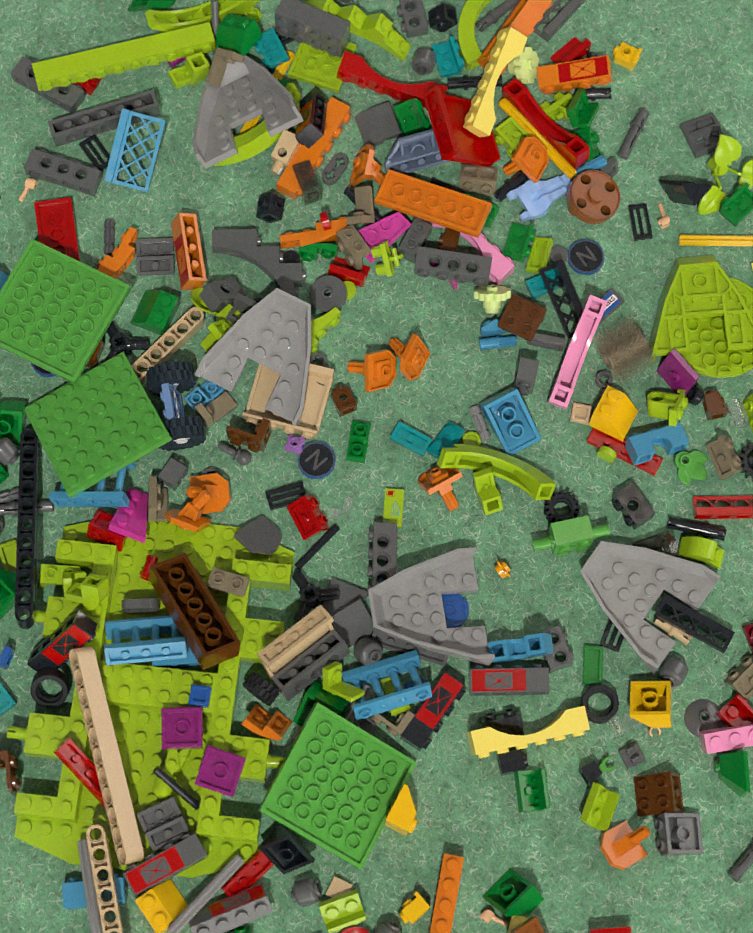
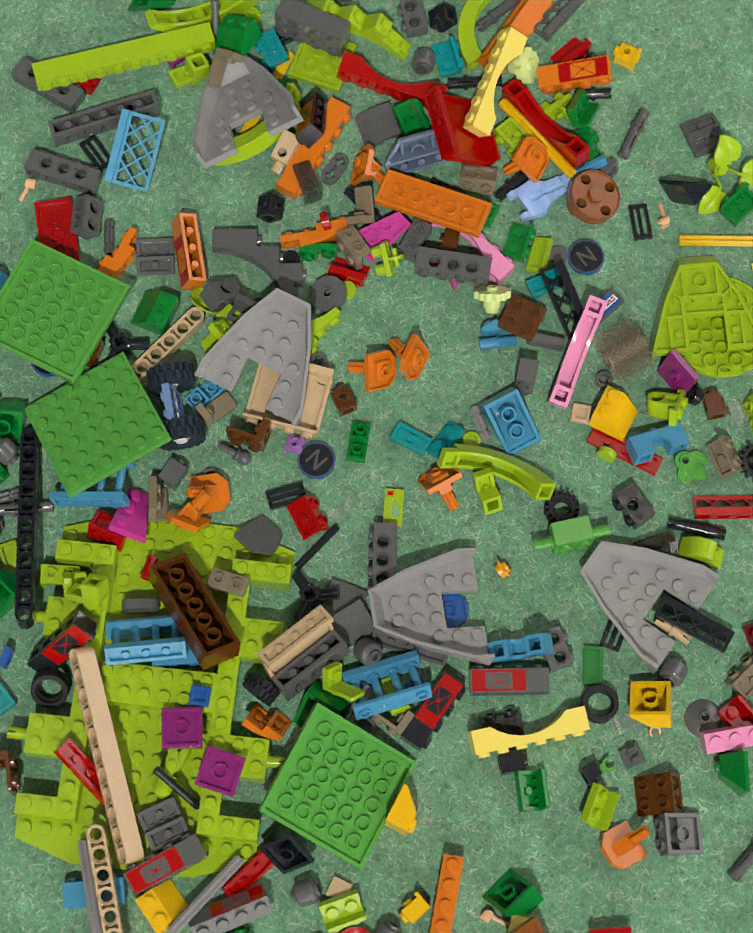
none -> dark grey brick [70,194,103,240]

